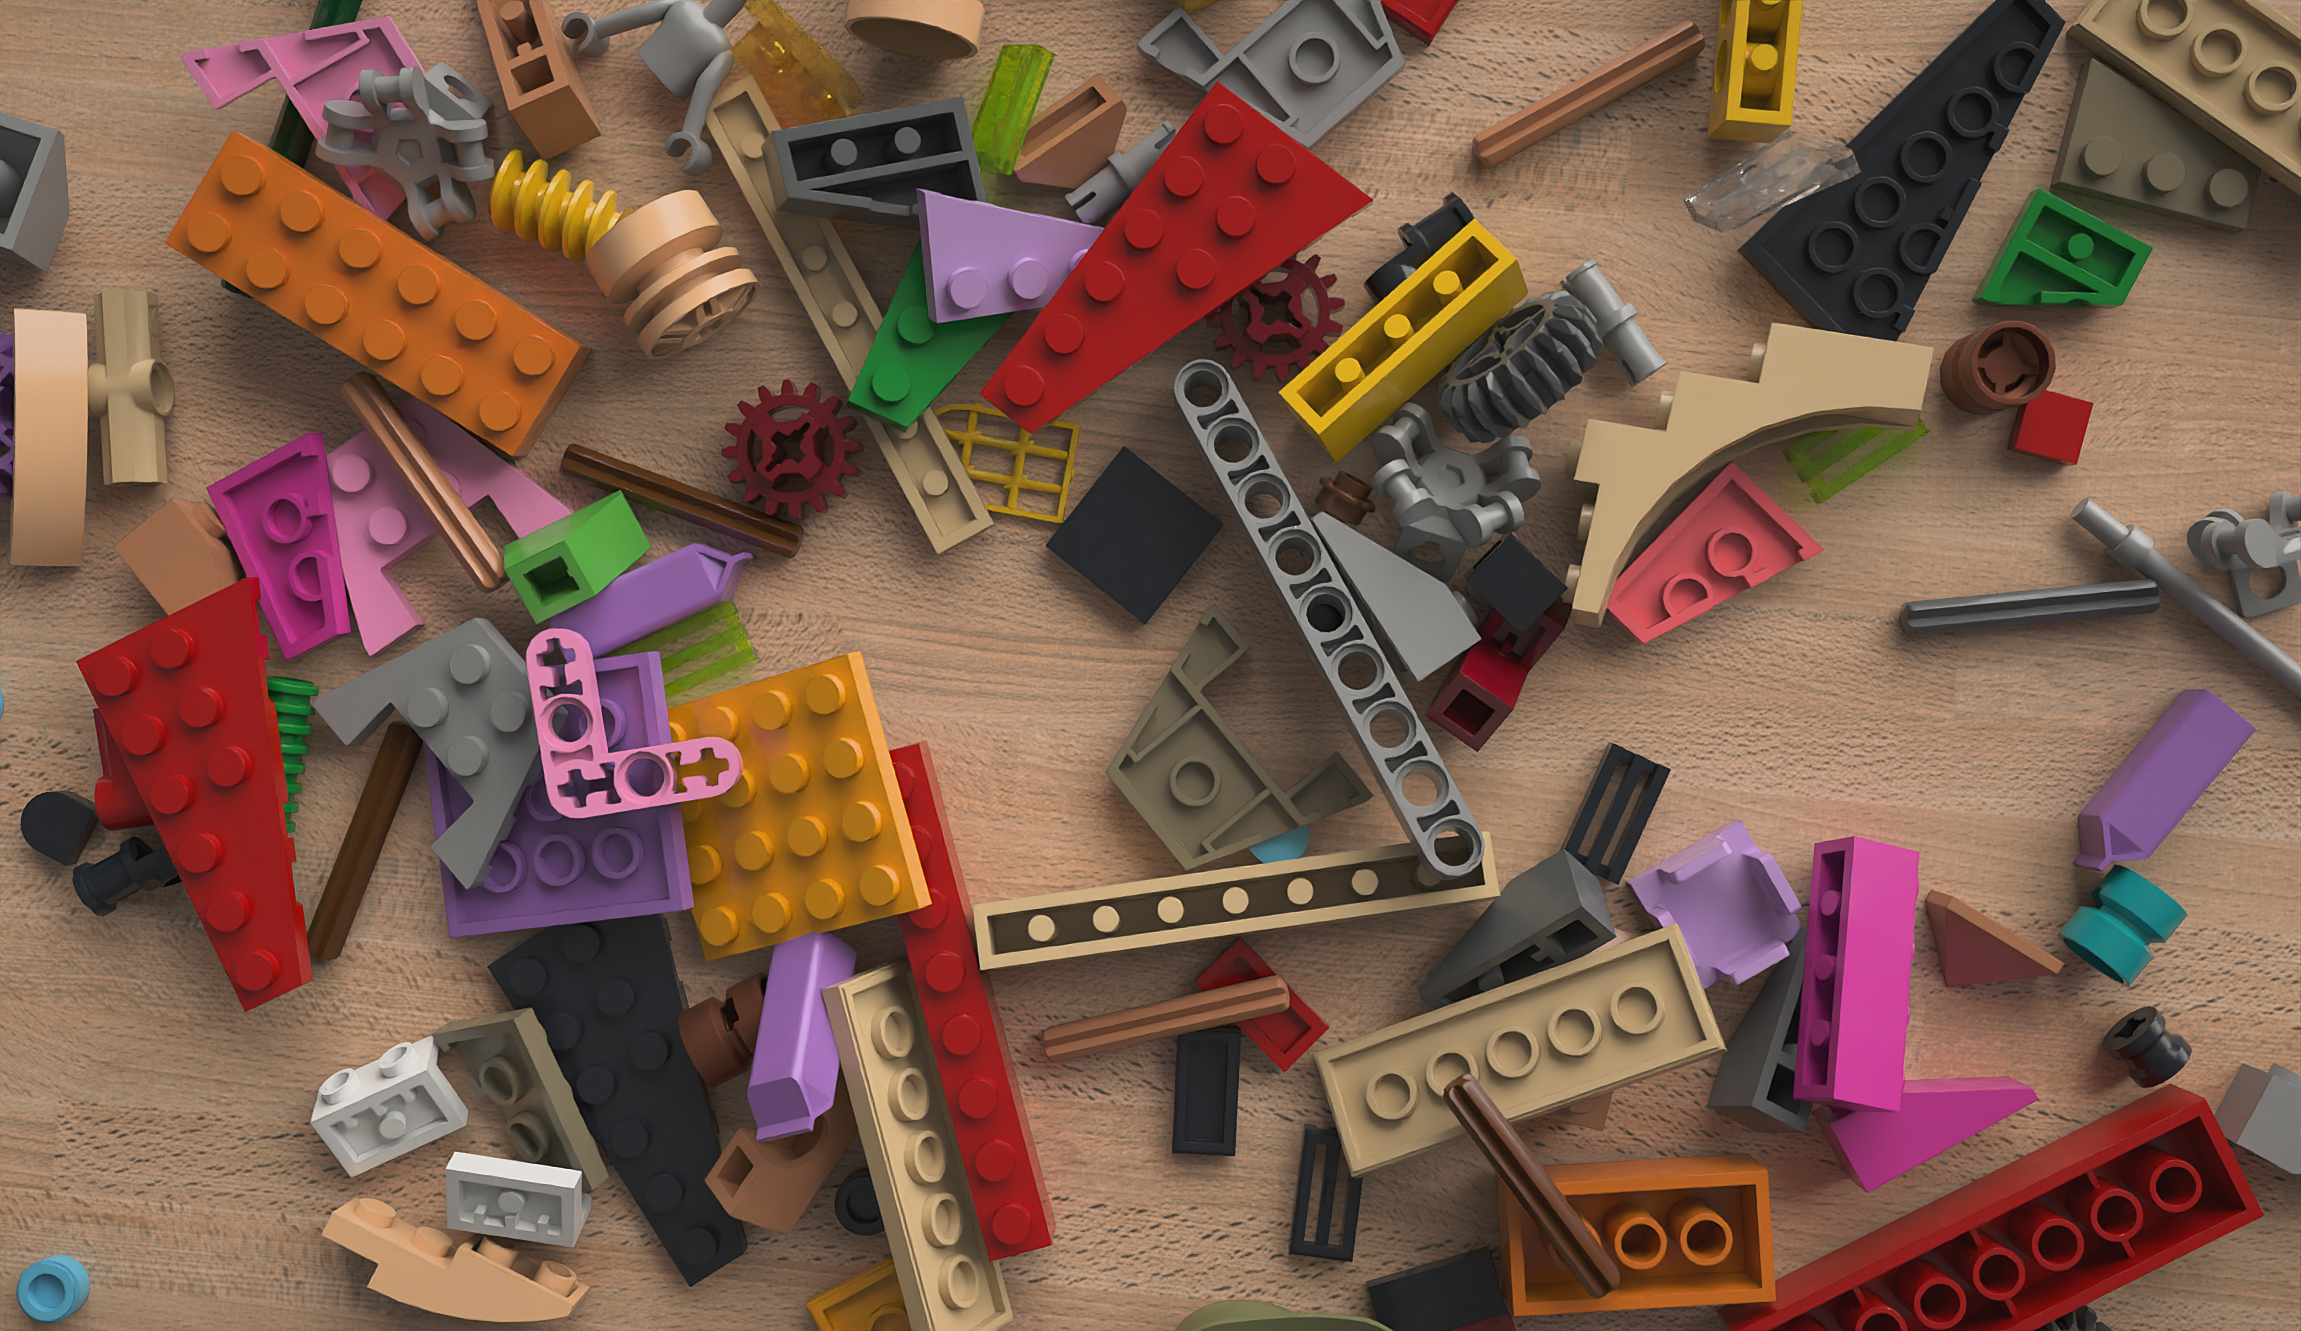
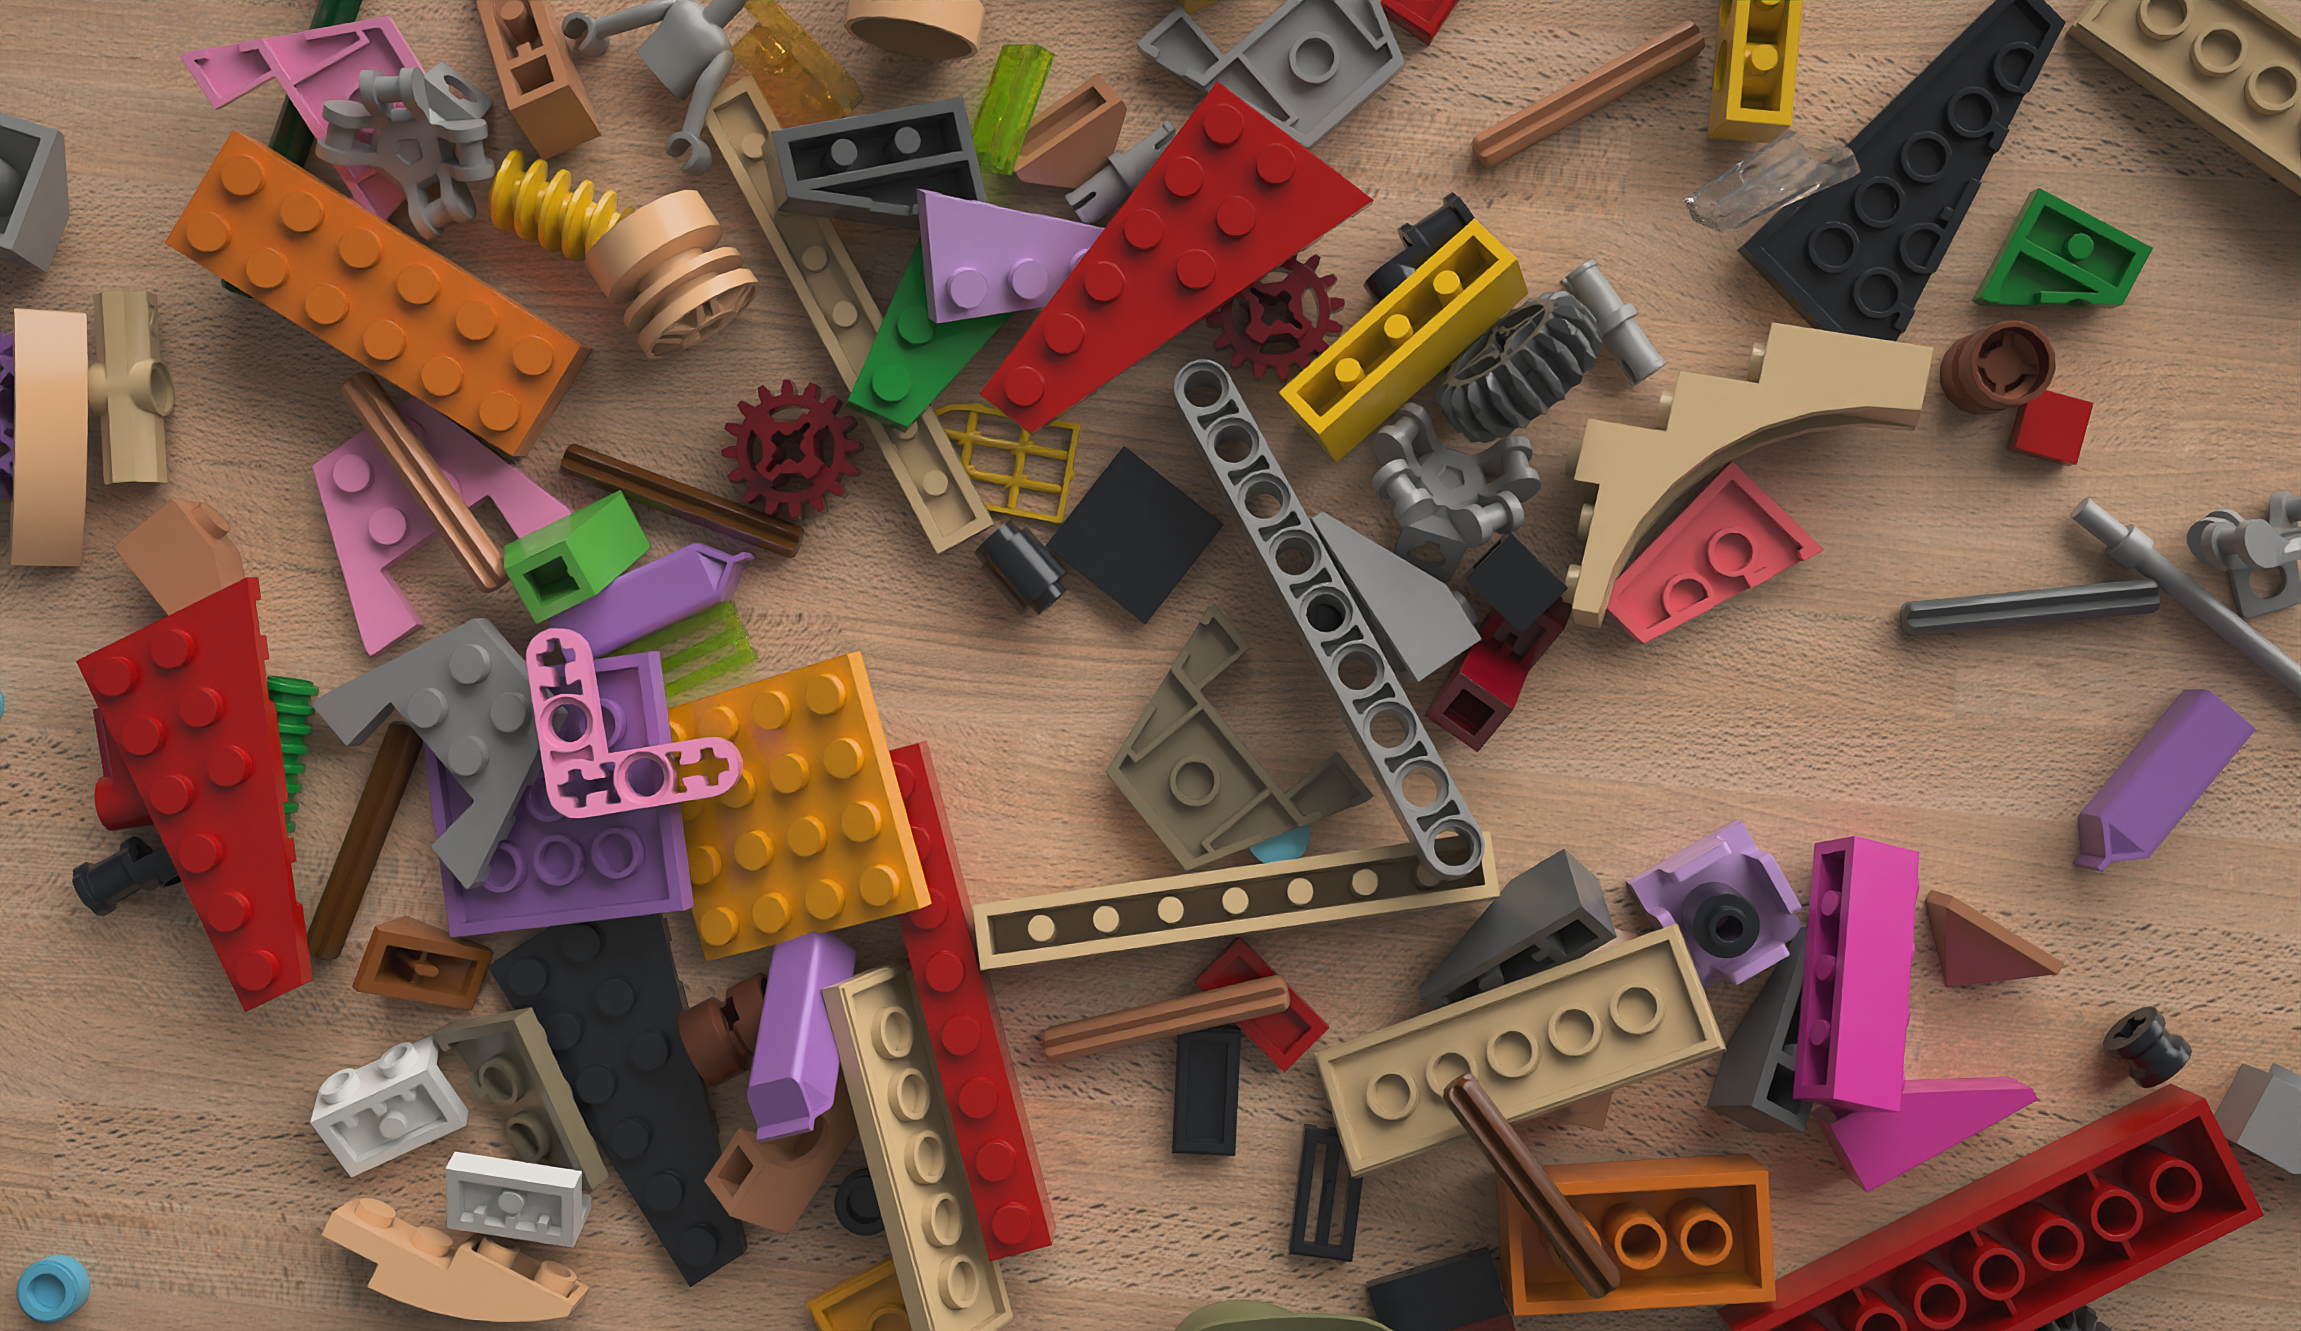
black tile [20,790,99,866] -> none
dark pink wing [206,433,351,661] -> none
reddish brown plate [1315,470,1376,526] -> none
black tile [1559,742,1671,885] -> none
clear neon green tile [1782,417,1929,504] -> none
dark tan wing [2050,58,2262,234] -> none
teal wheel [2057,864,2188,987] -> none
none -> dark orange slope [352,916,494,1010]
none -> black brick [974,519,1068,616]
none -> black brick [1681,882,1760,958]

